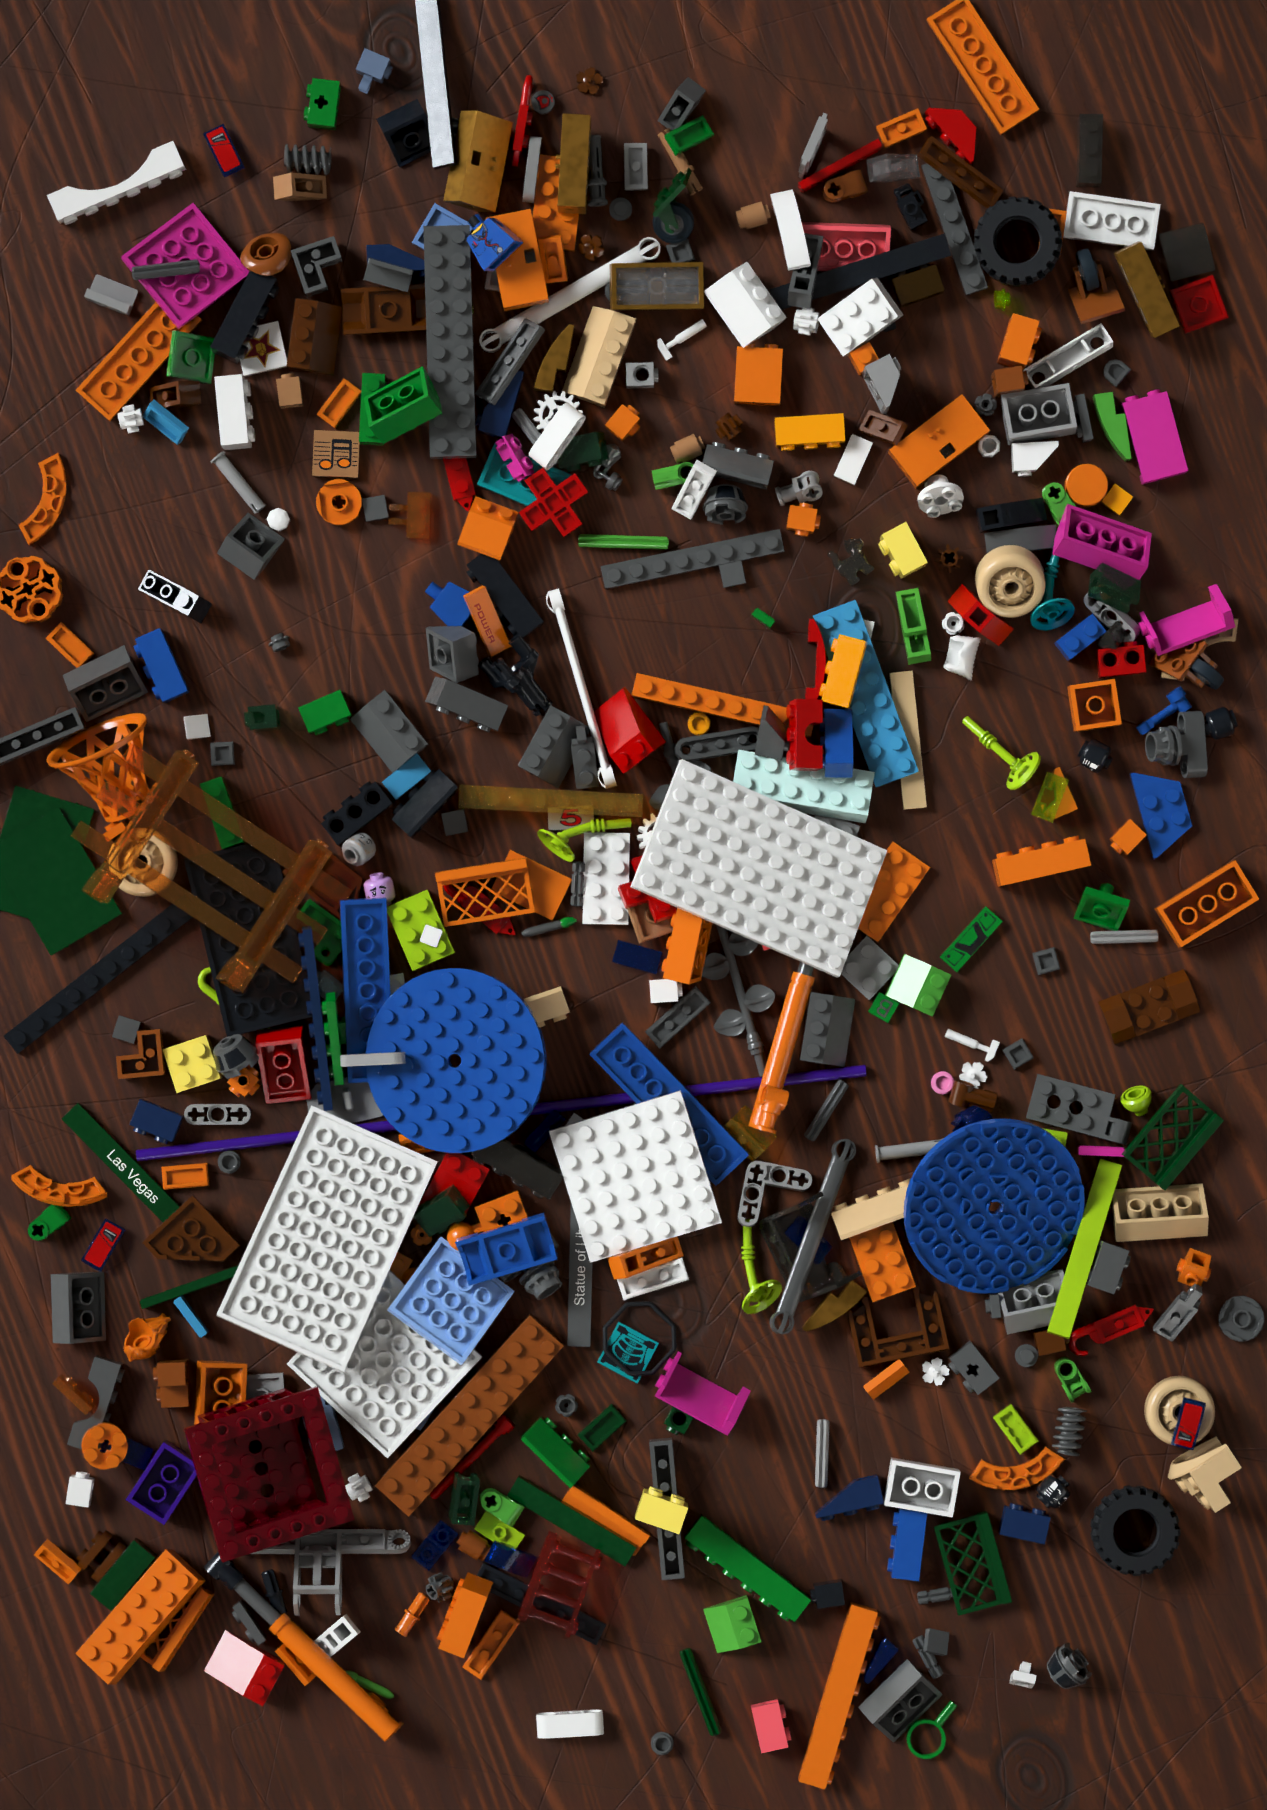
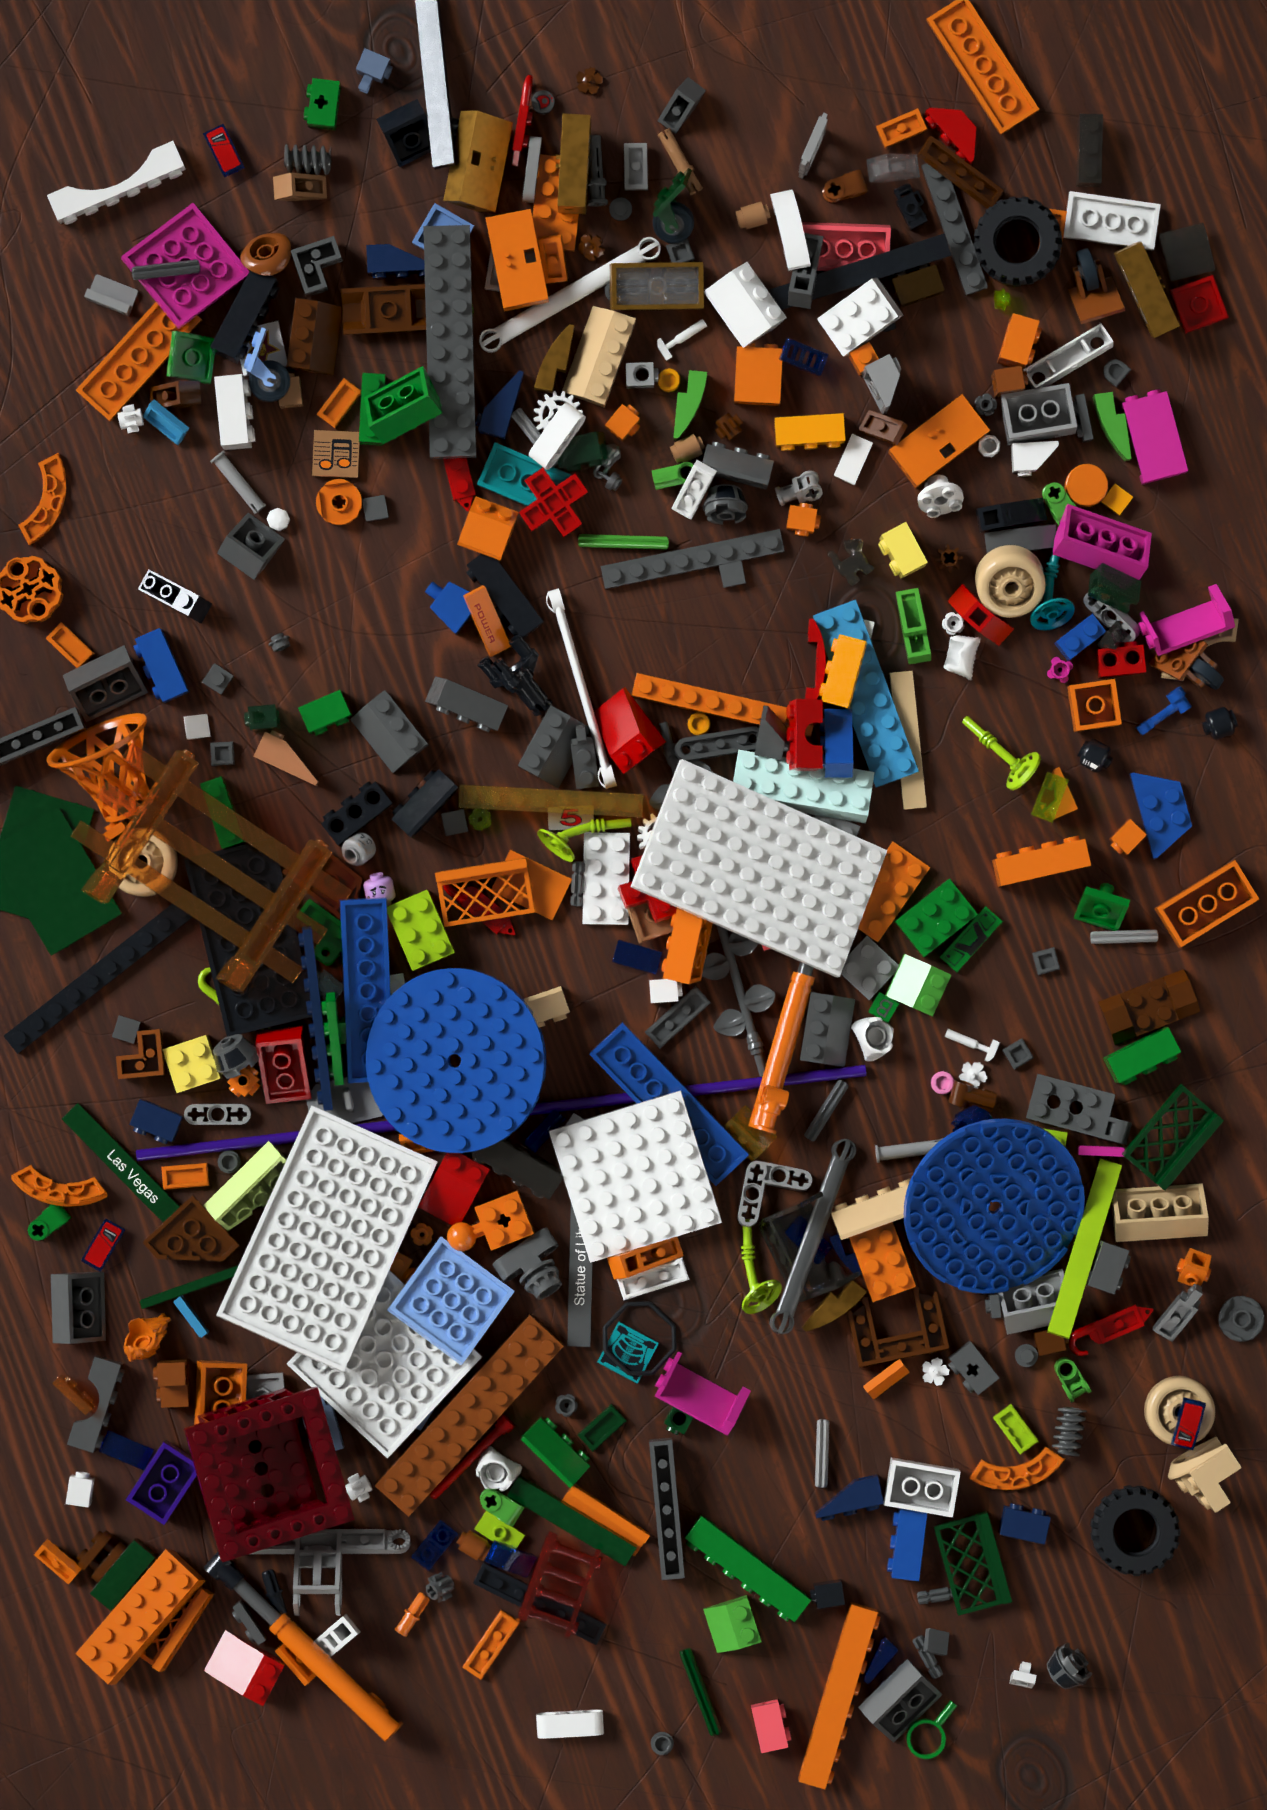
orange plate [81,1422,128,1470] -> none
light grey beam [340,1052,406,1067] -> none
bright green piece [345,1670,394,1699] -> none
dark grey panel [363,257,414,292] -> none
dark azure tile [382,754,431,800] -> none
clear orange hinge [389,492,431,539] -> none
clear green brick [413,1184,470,1237] -> none
white sticker [420,925,442,947] -> none
dark grey slope [426,626,479,683] -> none
orange brick [437,1572,493,1658] -> none
clear green brick [448,1472,480,1526] -> none
blue piece [455,1213,558,1286] -> none
blue torso [467,214,523,272] -> none
dark grey tile [475,318,545,406] -> none
dark pink hinge [495,434,535,482] -> none
dark grey piece [522,917,577,937] -> none
light yellow brick [635,1486,688,1534] -> none
green tile [664,115,714,156] -> none
green tile [751,608,775,629] -> none
white gear [793,308,820,335] -> none
red tile [797,138,882,193] -> none
black head [1036,1474,1070,1509] -> none
lime brick [1120,1085,1152,1116] -> none
dark grey beam [1145,711,1208,778] -> none
none -> dark grey plate [202,663,234,695]
none -> yellowish green wedge [203,1141,287,1231]
none -> plate [244,327,290,402]
none -> nougat slope [253,730,319,786]
none -> clear neon green plate [469,808,492,831]
none -> white hair [476,1446,522,1491]
none -> light orange tile [658,368,680,392]
none -> bright green slope [673,370,707,441]
none -> clear blue slope [779,338,829,376]
none -> clear blue slope [829,1234,862,1276]
none -> white hair [851,1017,894,1062]
none -> green brick [894,878,978,957]
none -> dark pink plate [1047,657,1073,683]
none -> green brick [1103,1027,1181,1085]

